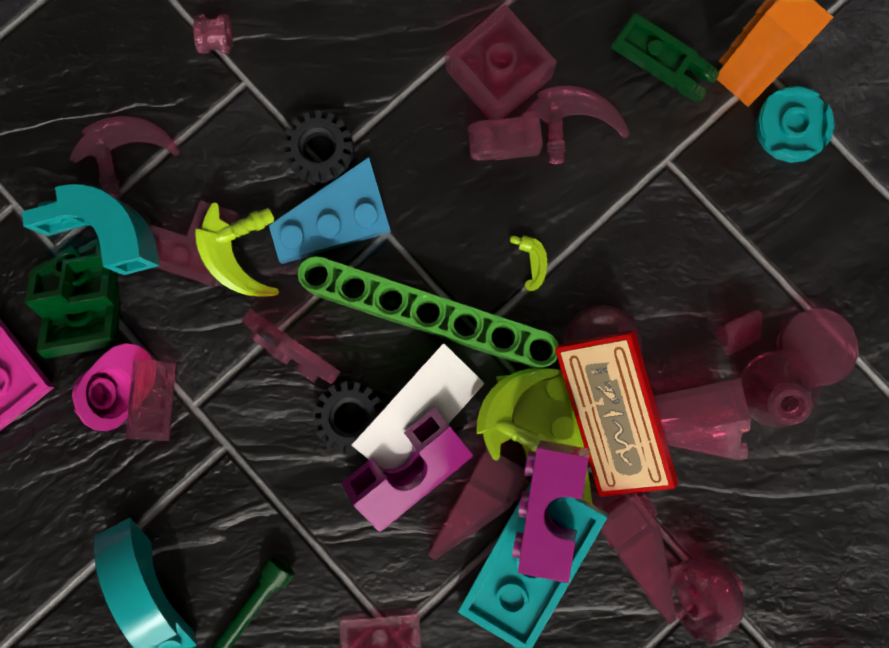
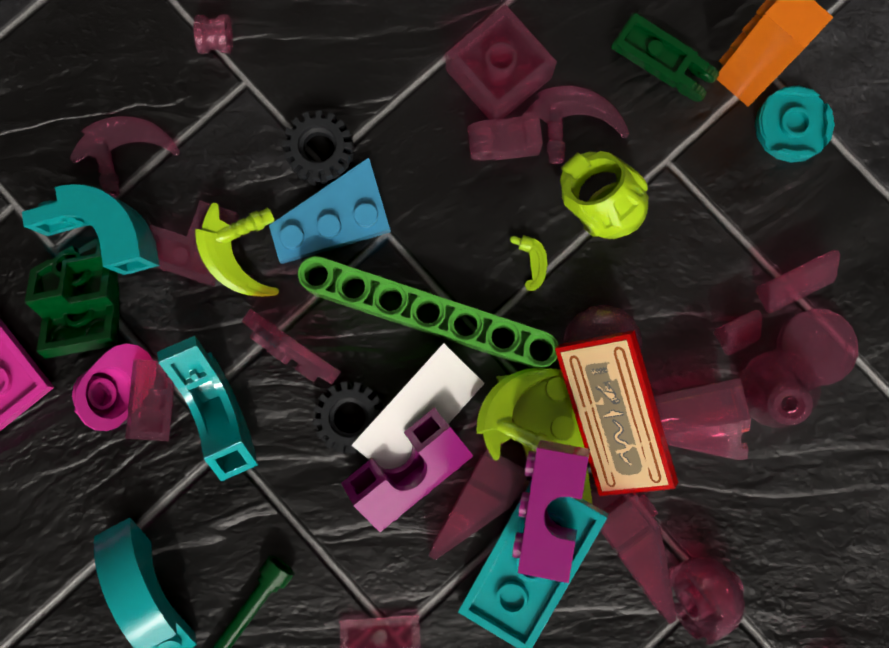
none -> teal arch [157,336,258,482]
none -> lime helmet [560,151,649,239]
none -> clear pink slope [755,250,840,313]

